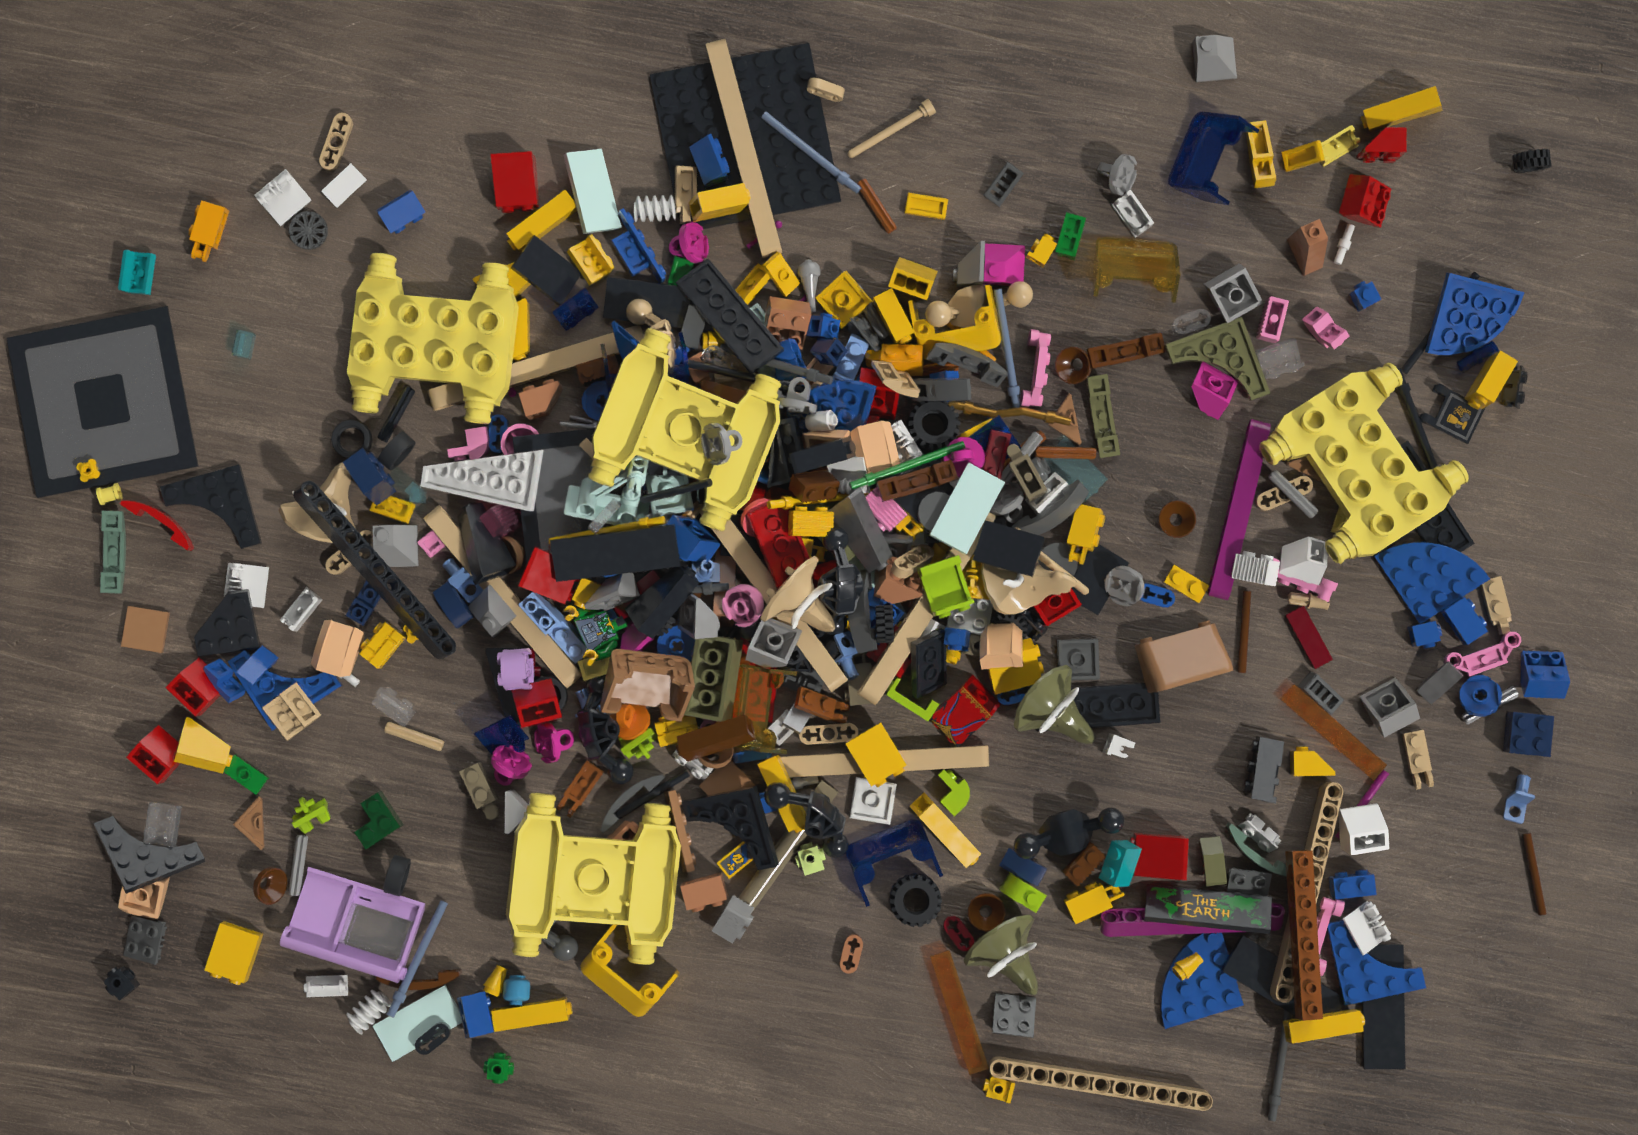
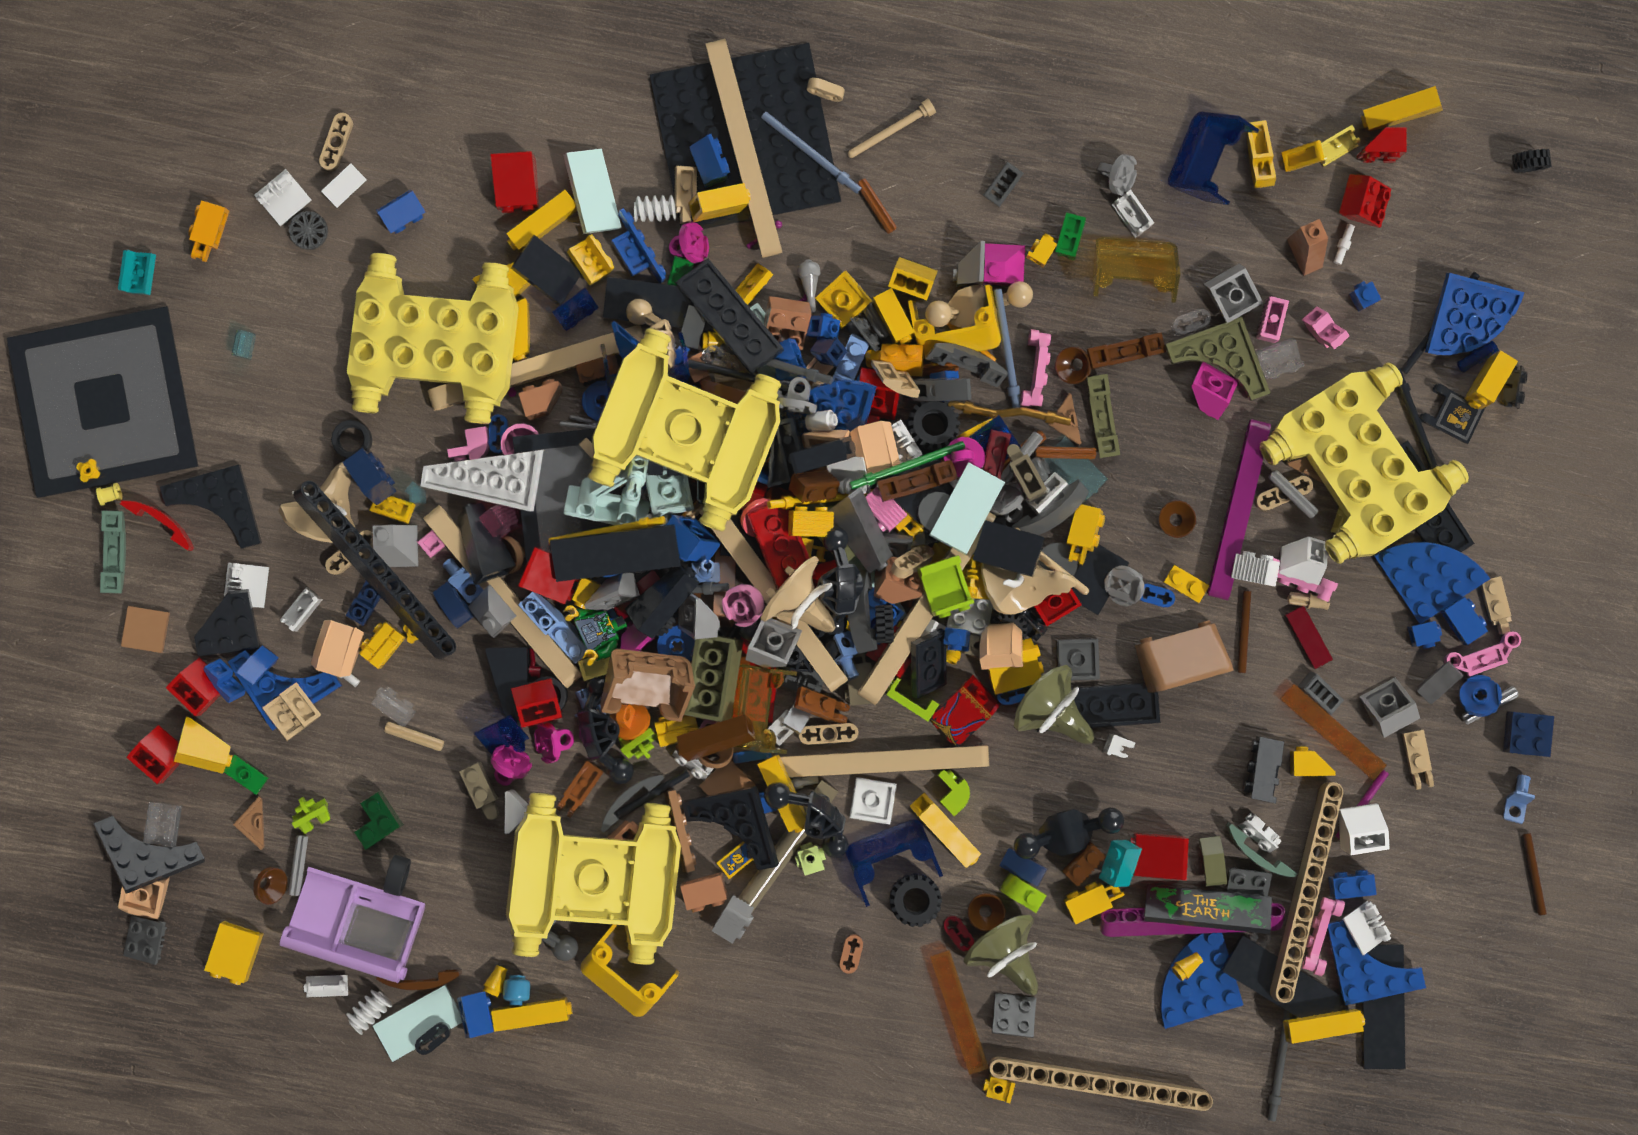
black brick [103,966,140,1001] -> none
black axle [377,386,415,443] -> none
black tyre [378,431,416,471] -> none
sand blue bar [386,900,448,1018] -> none
green brick [484,1052,514,1084] -> none
lavender brick [497,648,534,691] -> none
clear beam [587,498,621,534] -> none
black bar [640,478,713,504] -> none
light grey tile [701,423,742,466] -> none
yellow plate [762,252,800,297] -> none
yellow brick [845,722,907,787] -> none
yellow tile [905,193,948,220] -> none
light grey slope [1192,35,1237,82] -> none
dark orange brick [1285,850,1323,1021] -> none
blue slope [1520,651,1570,699] -> none

